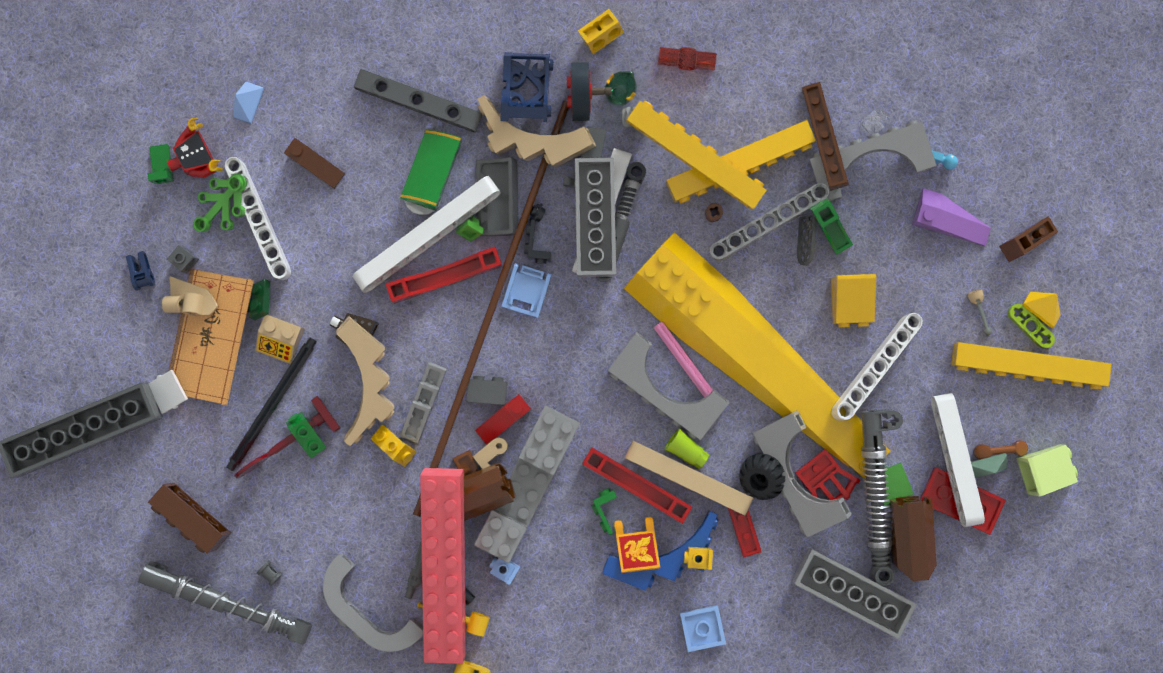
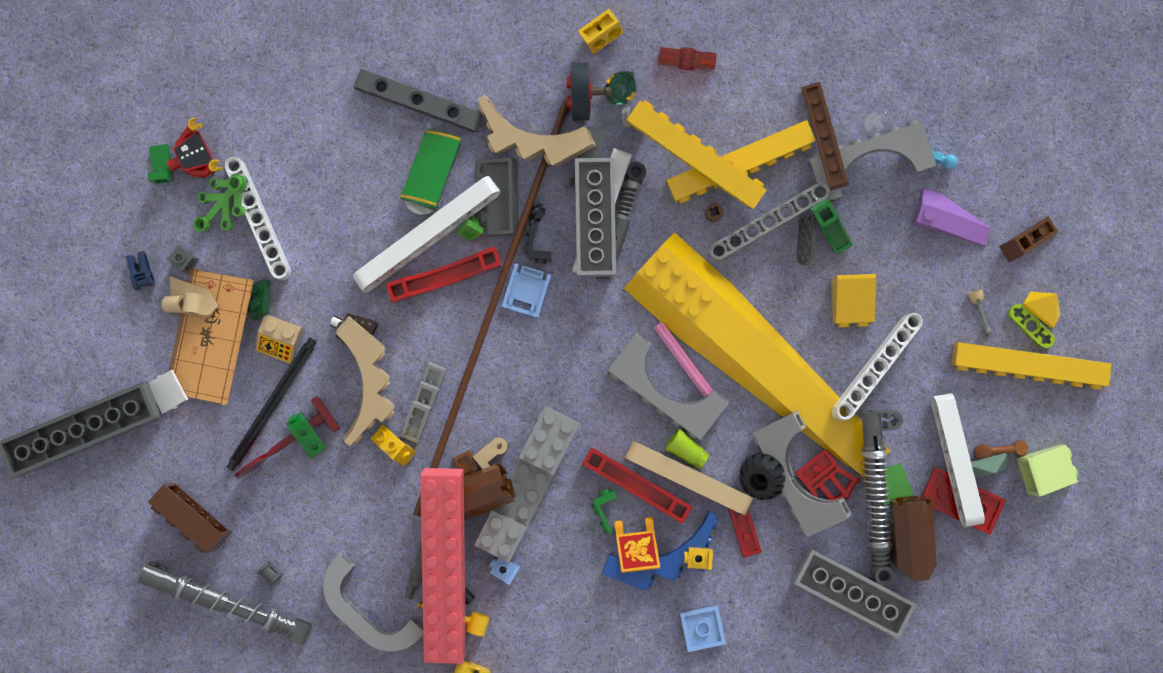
light blue slope [233,82,264,124] -> none
reddish brown slope [284,138,345,189] -> none
dark grey brick [467,376,508,405] -> none
red slope [475,394,531,445] -> none
dark blue fence [500,52,554,122] -> none

